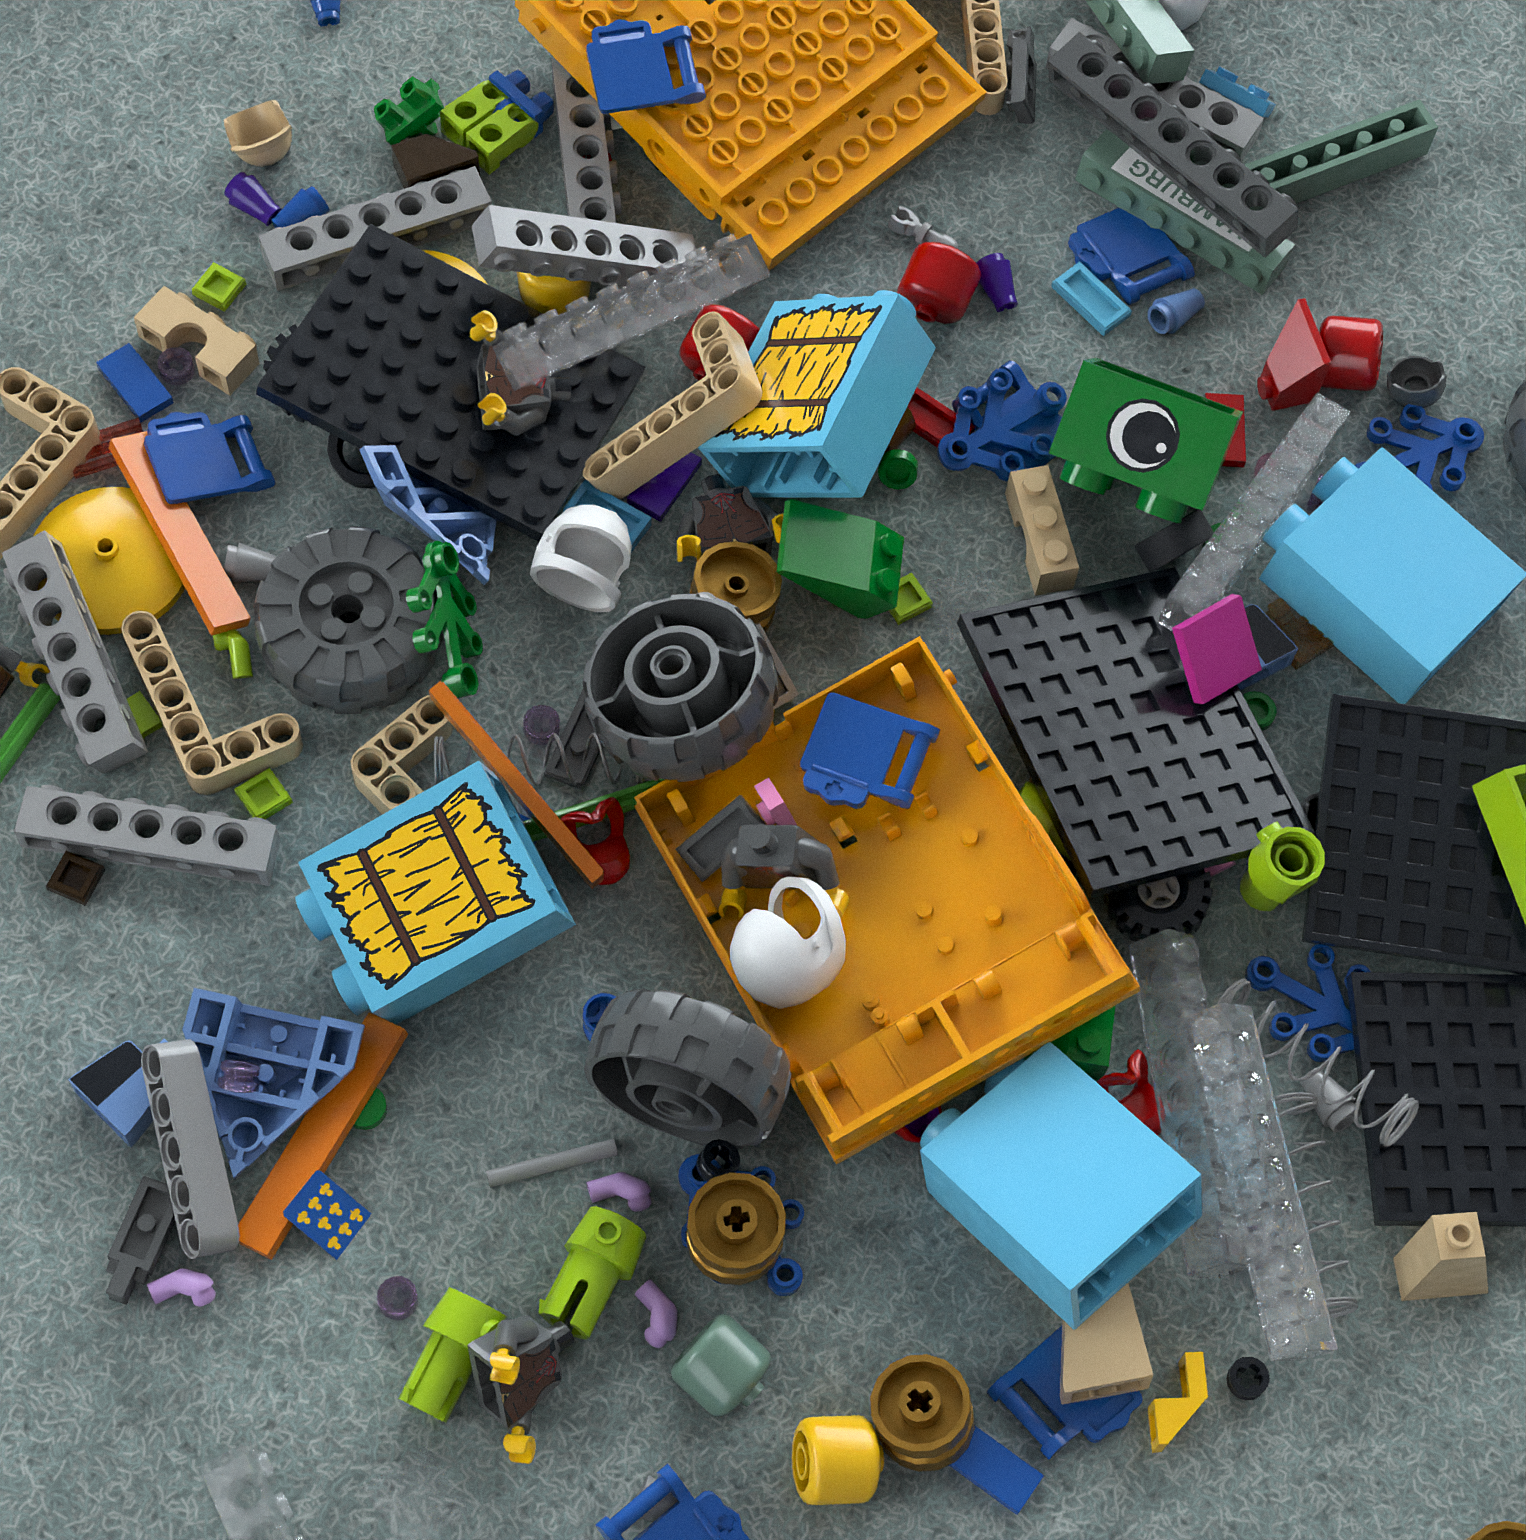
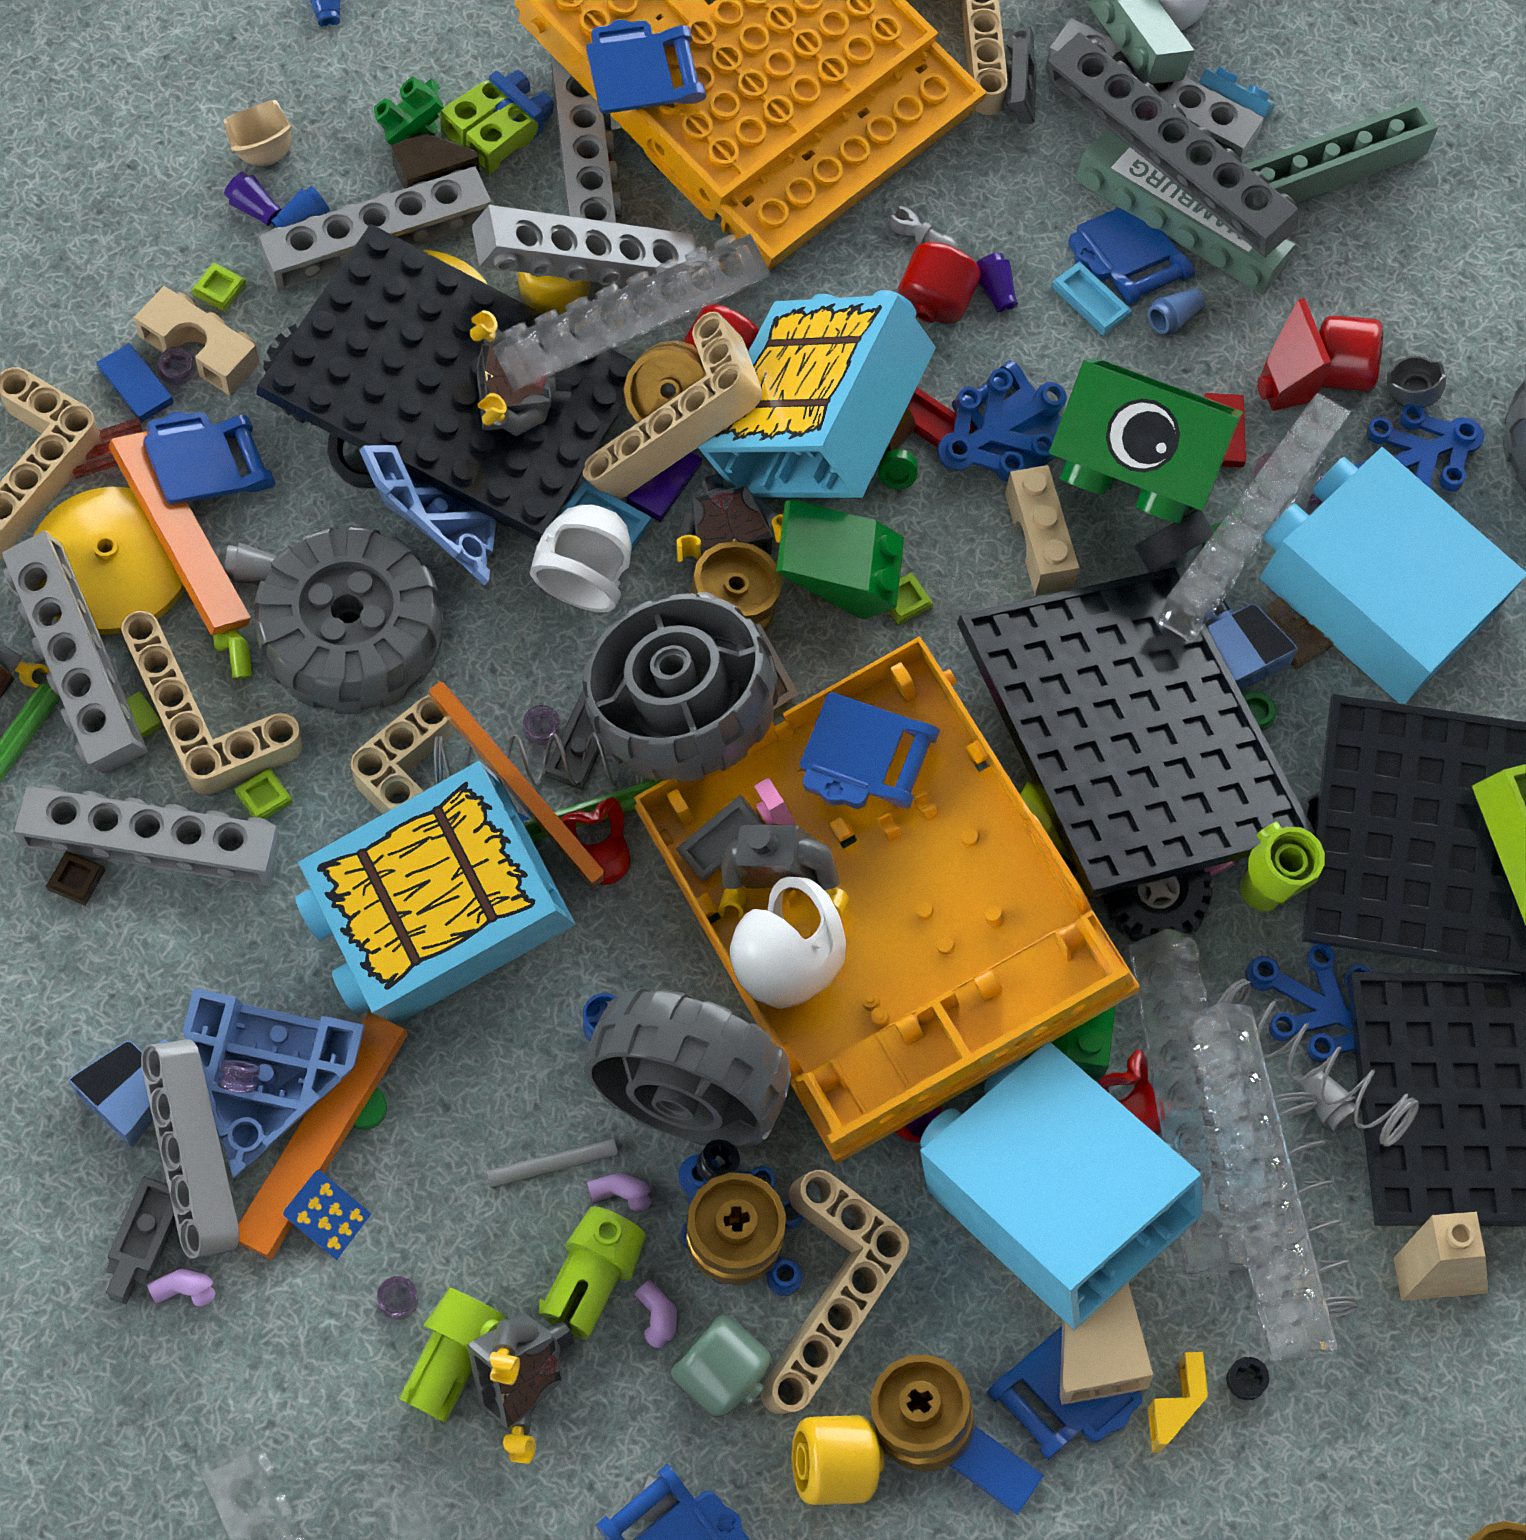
green plant [406,541,483,698] -> none
dark pink tile [1172,594,1262,704] -> none
none -> pearl gold wheel [624,340,706,422]
none -> tan beam [761,1170,909,1414]

